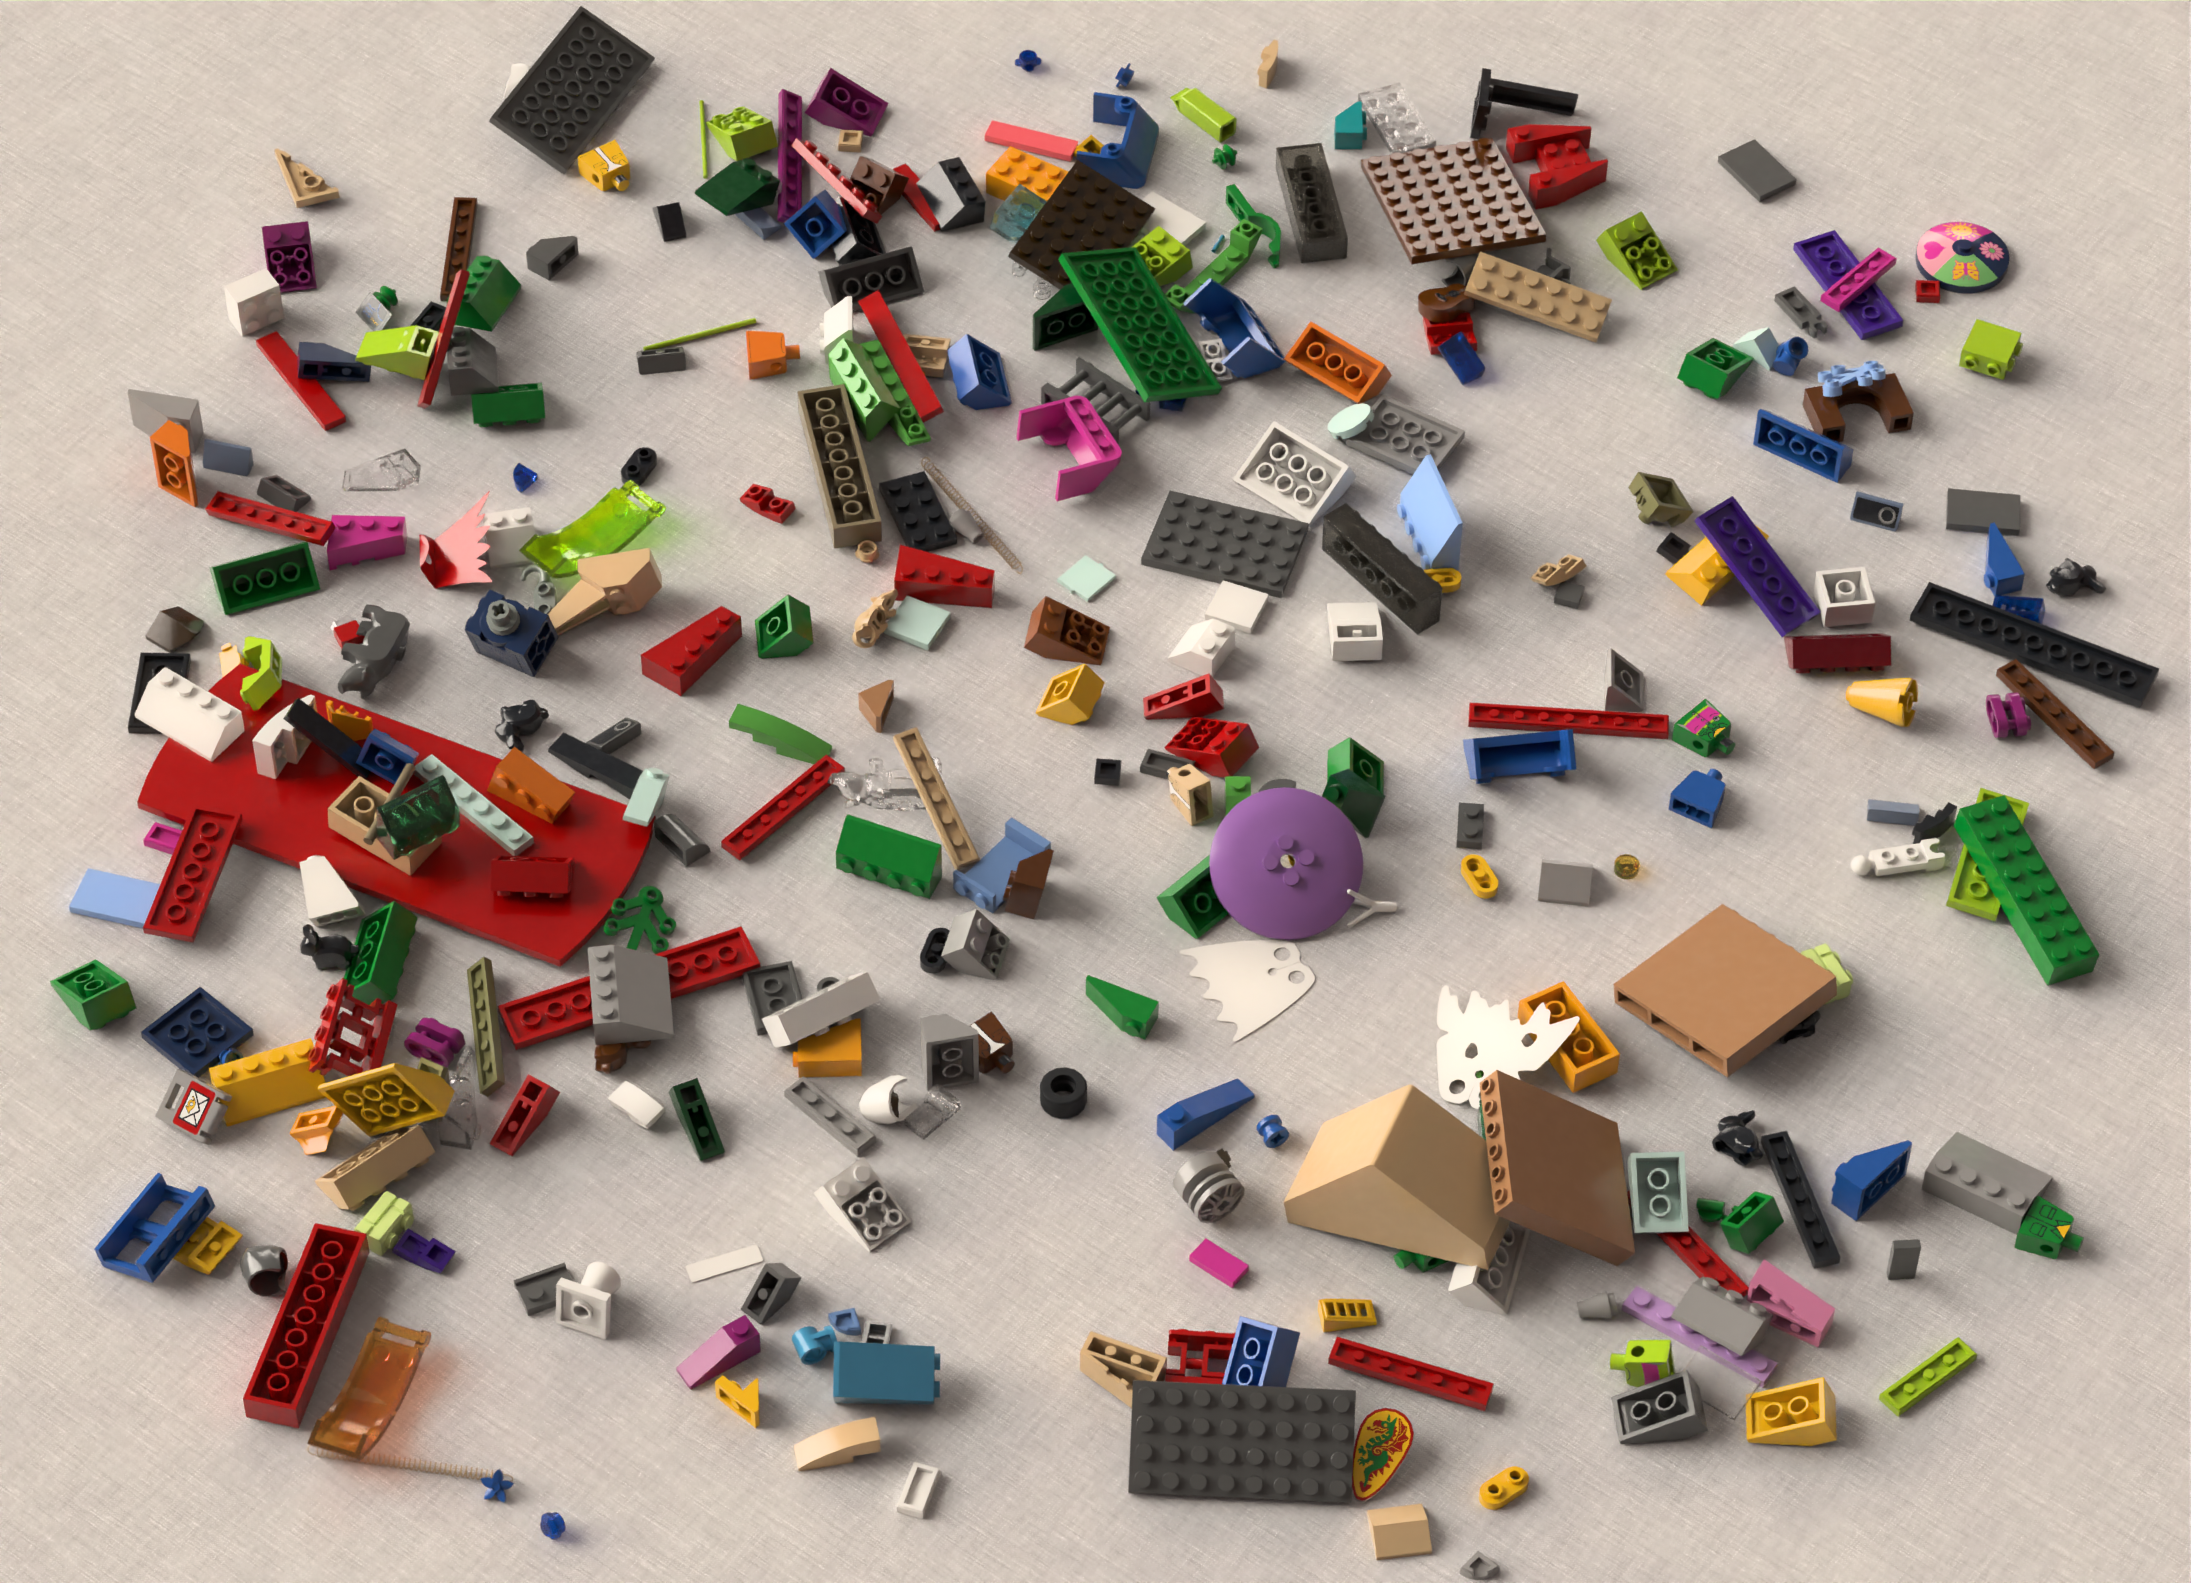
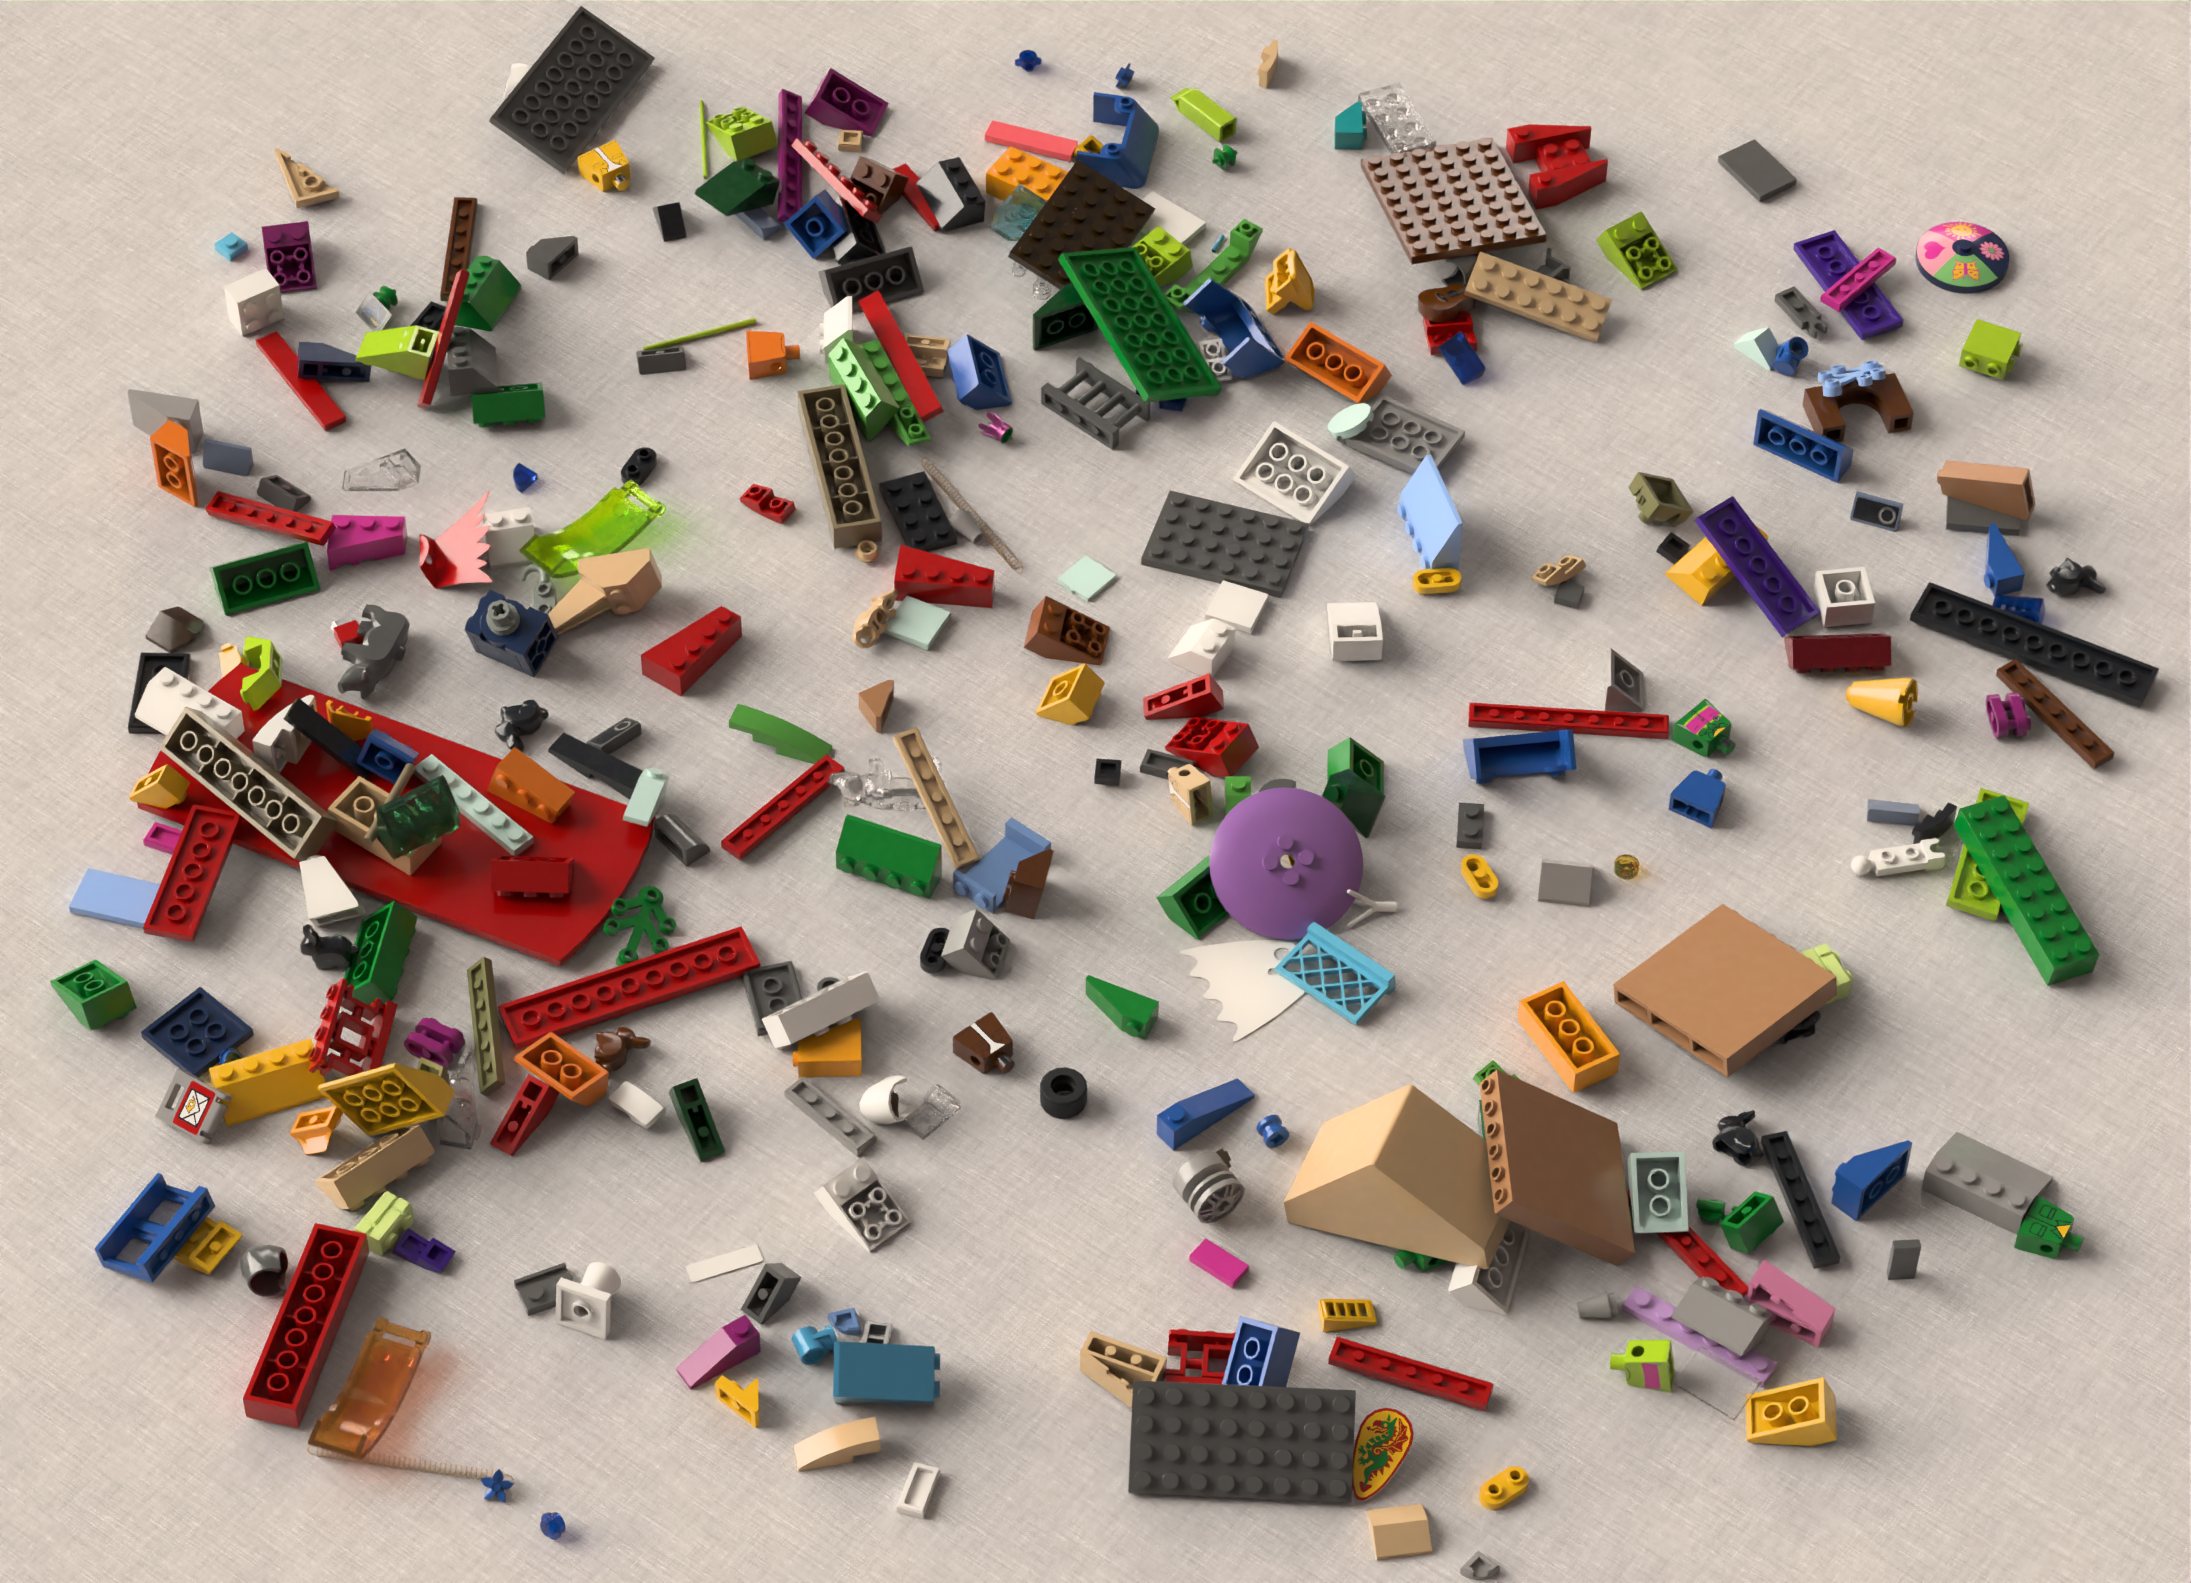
light grey slope [588,945,674,1045] -> none
green slope [755,594,814,659] -> none
light grey slope [920,1014,979,1091] -> none
dark pink windscreen [1016,396,1122,502] -> none
green piece [1226,184,1281,268] -> none
clear smoke brick [1276,143,1348,263] -> none
clear smoke brick [1322,503,1442,635] -> none
white piece [1437,986,1580,1110] -> none
black bracket [1470,68,1578,139] -> none
dark grey slope [1611,1370,1708,1444] -> none
green slope [1677,338,1754,399] -> none
lime tile [1879,1337,1977,1417] -> none
red tile [1915,280,1940,303] -> none
none -> yellow slope [129,764,190,809]
none -> dark tan brick [159,707,338,861]
none -> medium azure plate [214,232,248,262]
none -> orange slope [514,1032,609,1107]
none -> flat silver piece [978,412,1013,444]
none -> yellow piece [1265,248,1315,315]
none -> medium azure fence [1275,922,1396,1025]
none -> medium nougat slope [1937,460,2036,521]

